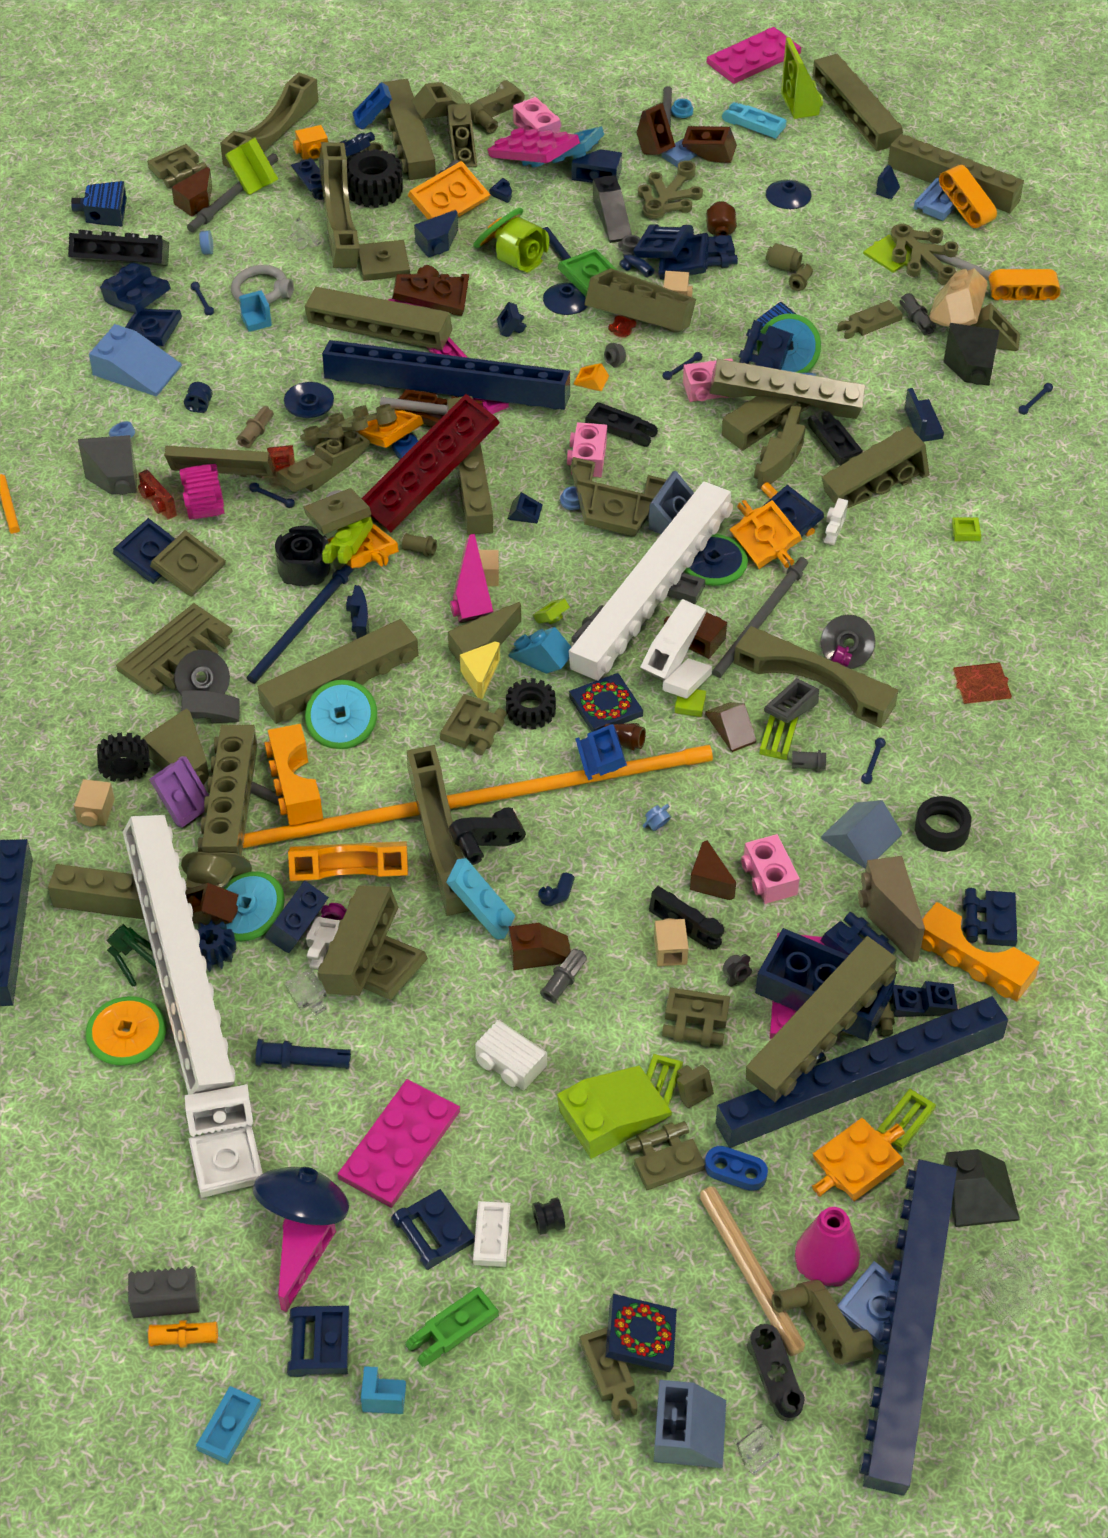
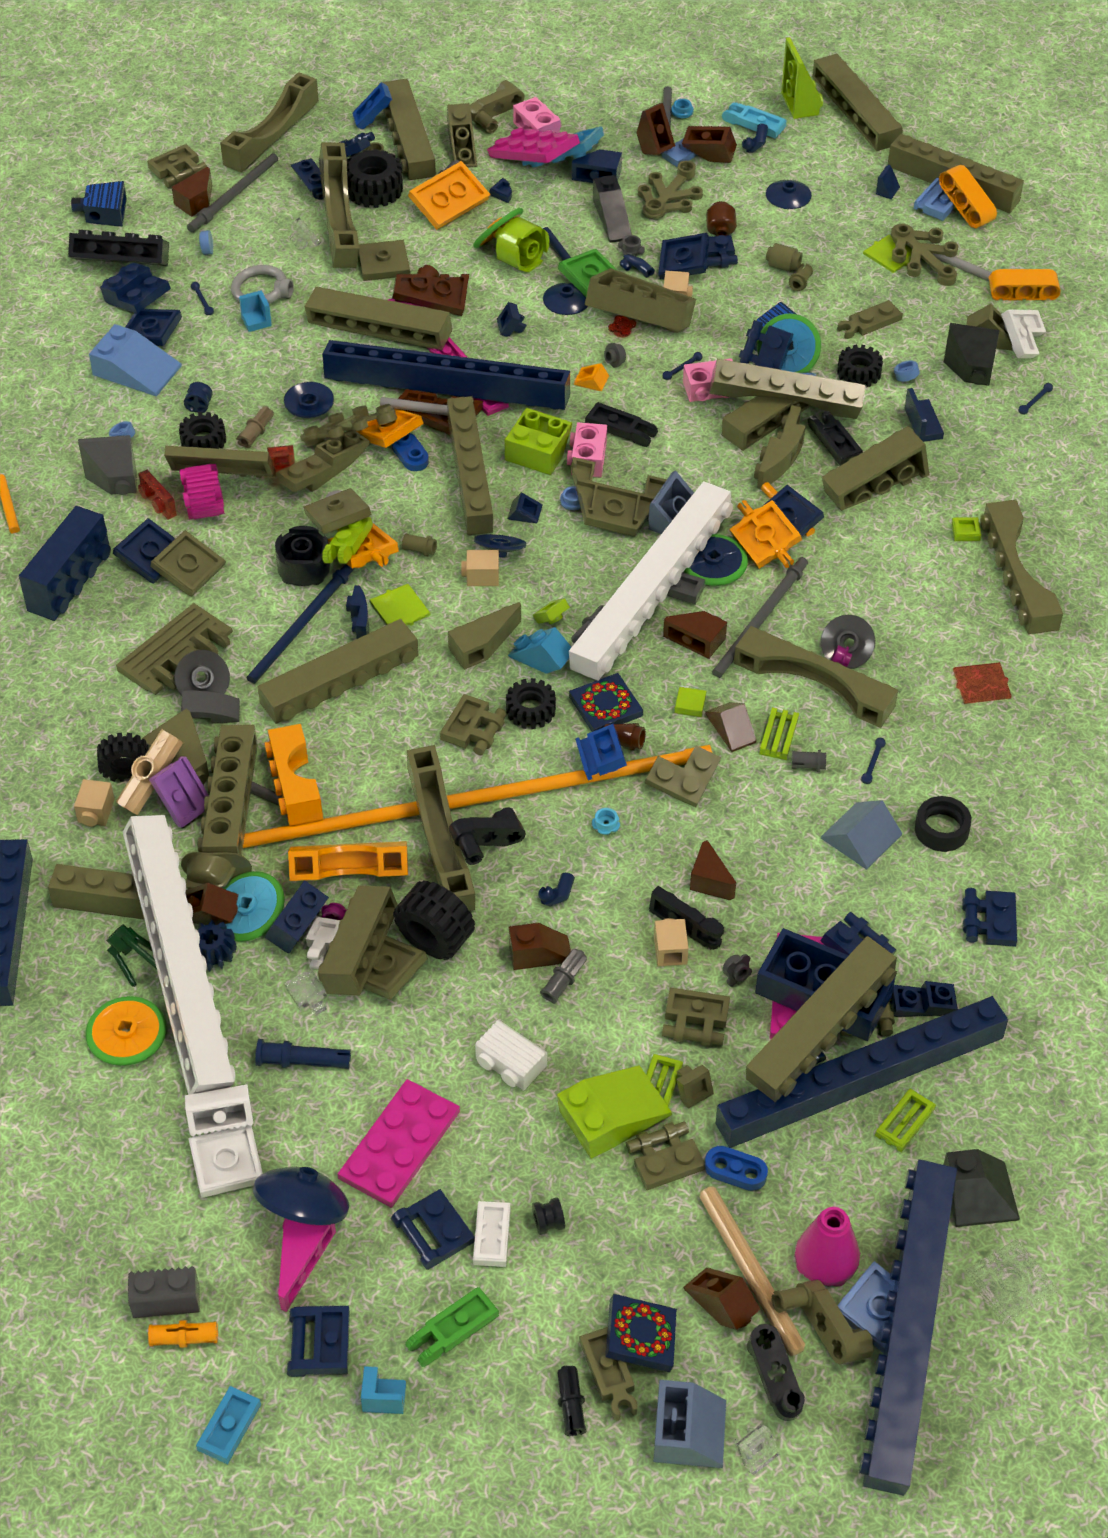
lime panel [225,138,278,195] -> none
dark blue hinge [249,483,295,508] -> none
light orange brick [293,125,328,160] -> none
medium azure wheel [305,680,377,749] -> none
dark red plate [361,394,500,533] -> none
olive slope [412,82,466,119] -> none
dark blue slope [414,210,458,258] -> none
medium azure plate [446,858,515,939] -> none
dark pink slope [450,534,493,623] -> none
light yellow slope [460,642,500,699] -> none
dark blue plate [633,224,694,258] -> none
white slope [640,599,707,681] -> none
medium blue plate [643,804,671,831] -> none
white tile [662,658,712,698] -> none
dark pink plate [707,27,801,84] -> none
bright pink brick [741,834,800,904] -> none
dark grey slope [764,678,819,723] -> none
light orange plate [812,1118,905,1202] -> none
white plate [824,498,848,545] -> none
dark tan slope [858,856,925,962] -> none
dark grey pin [899,293,936,335] -> none
light orange arch [921,902,1040,1002] -> none
tan wedge [929,268,988,327] -> none
none -> dark blue brick [19,505,111,621]
none -> tan piece [116,729,184,815]
none -> black tyre [179,412,226,449]
none -> lime piece [369,583,431,626]
none -> black tyre [393,880,475,960]
none -> dark blue dish [474,534,527,558]
none -> lime slope [505,408,572,475]
none -> black axle [557,1365,587,1436]
none -> medium azure plate [592,808,620,835]
none -> olive plate [645,745,721,807]
none -> reddish brown slope [683,1267,761,1330]
none -> dark blue arm [742,123,768,153]
none -> black tyre [837,344,883,387]
none -> medium blue tile [894,360,920,382]
none -> olive arch [980,500,1063,635]
none -> white plate [1001,310,1046,358]

